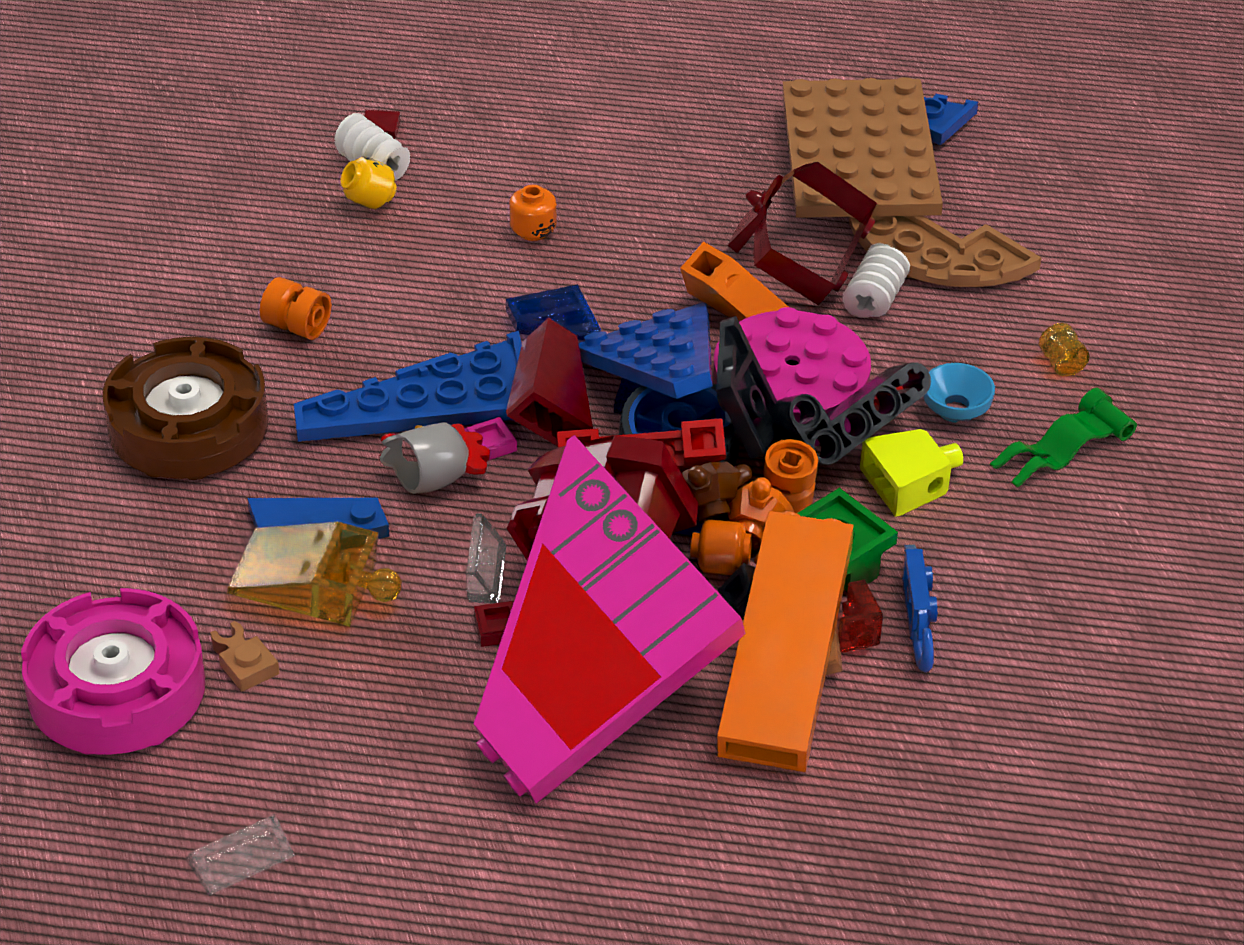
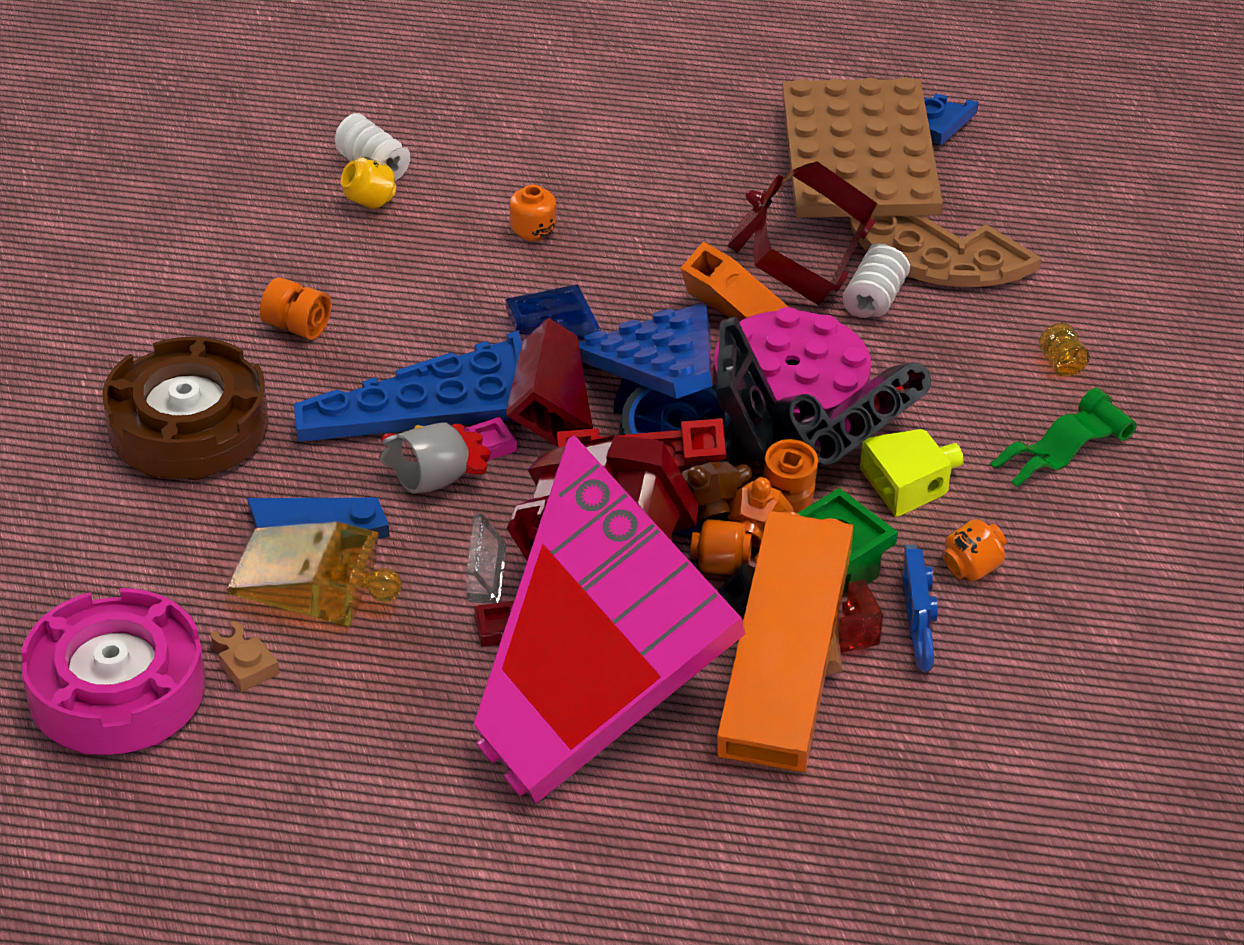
clear slope [186,814,295,896] -> none
dark red tile [364,109,400,139] -> none
dark azure piece [923,363,995,423] -> none
none -> orange head [942,519,1007,581]

